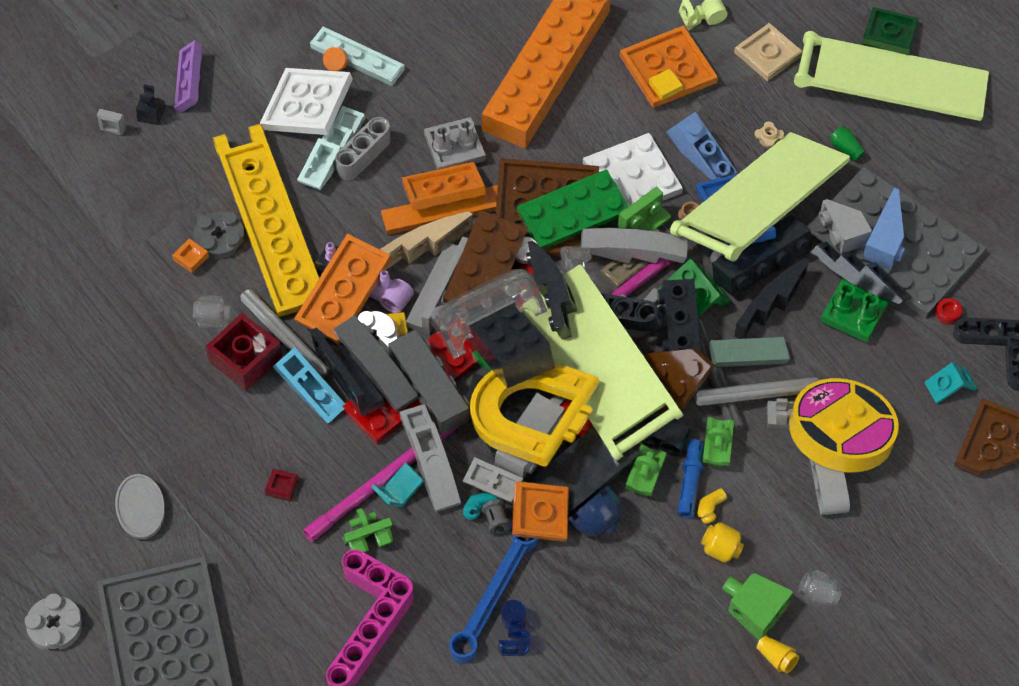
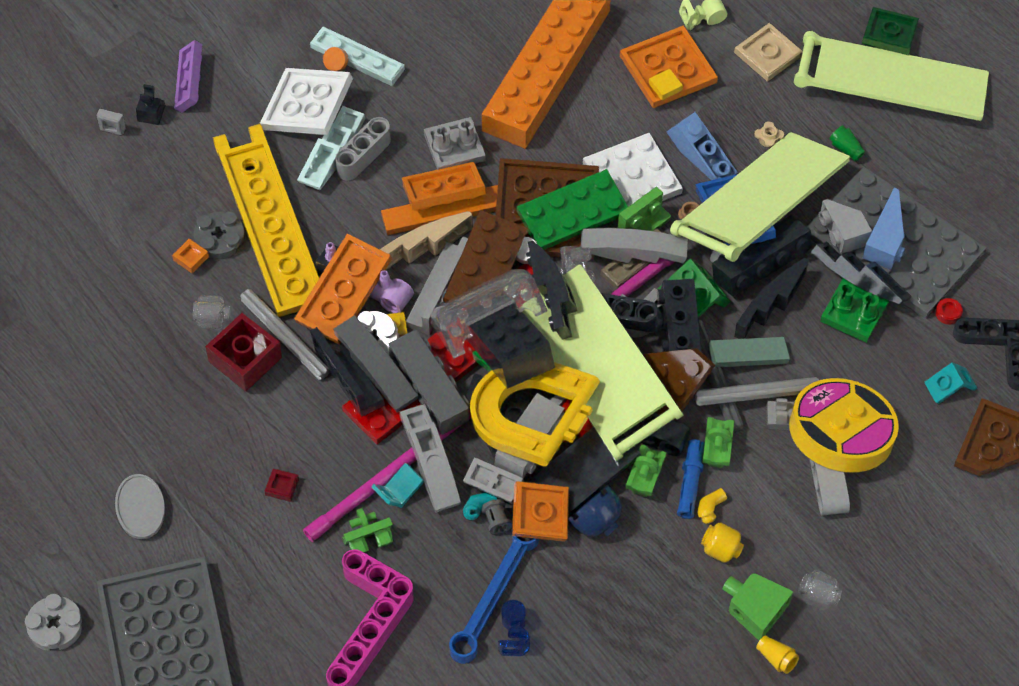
medium azure slope [273,347,345,424] -> none

